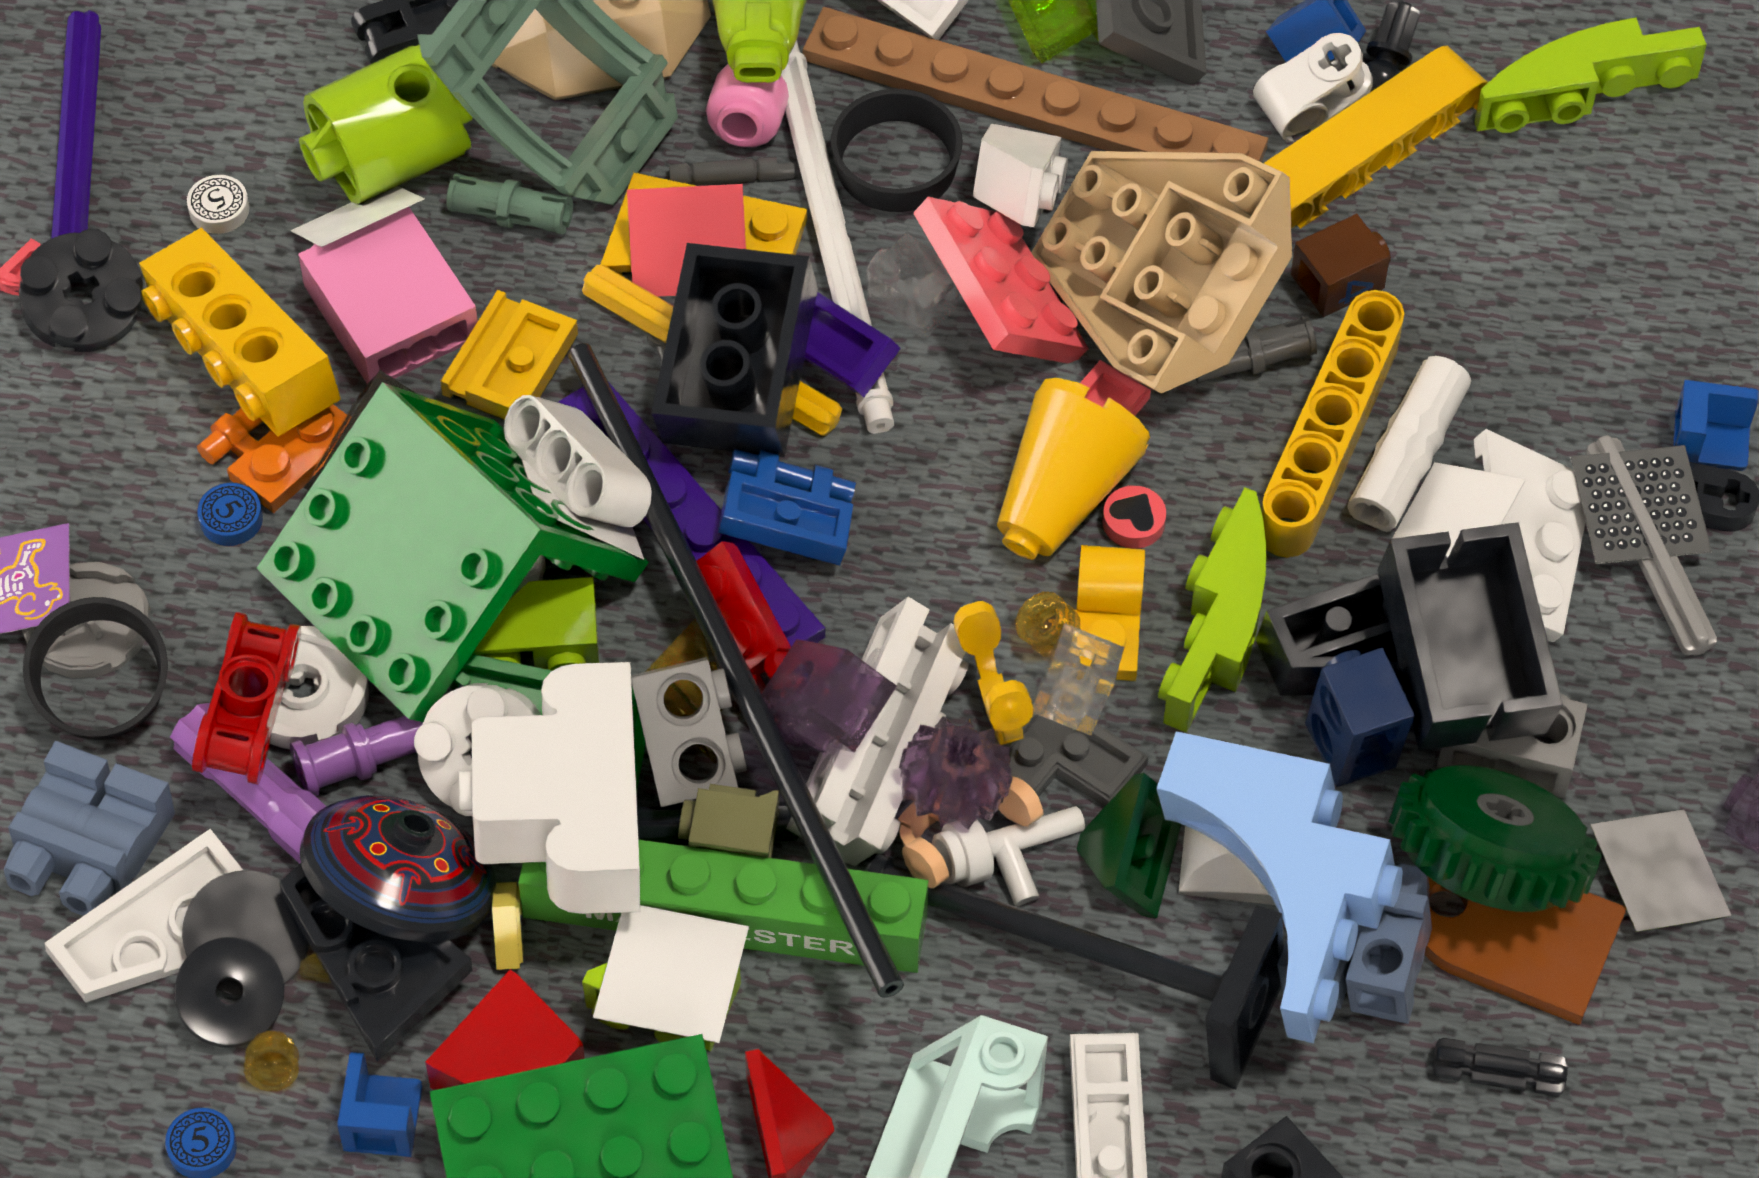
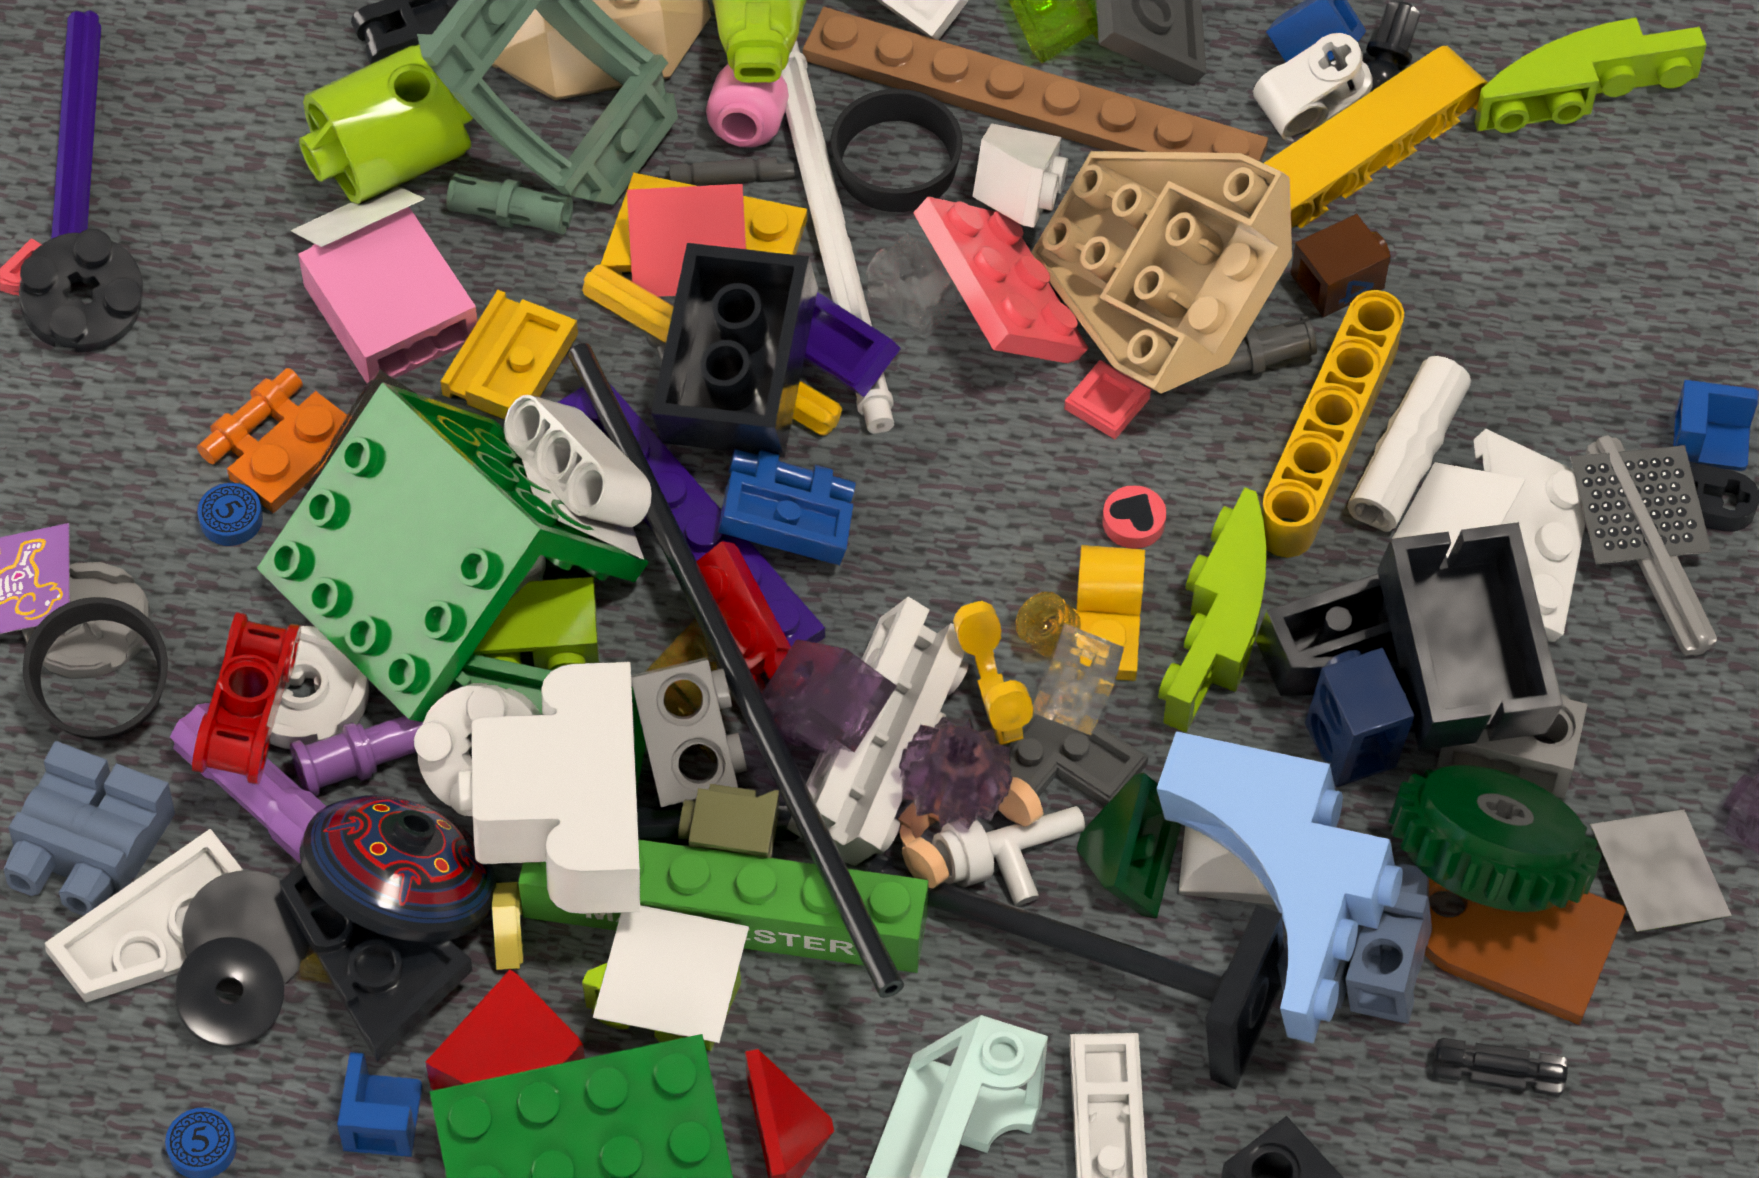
yellow brick [139,227,341,437] -> none
white tile [187,175,249,234] -> none
clear yellow hinge [244,1030,299,1091] -> none
yellow cone [997,378,1150,560] -> none

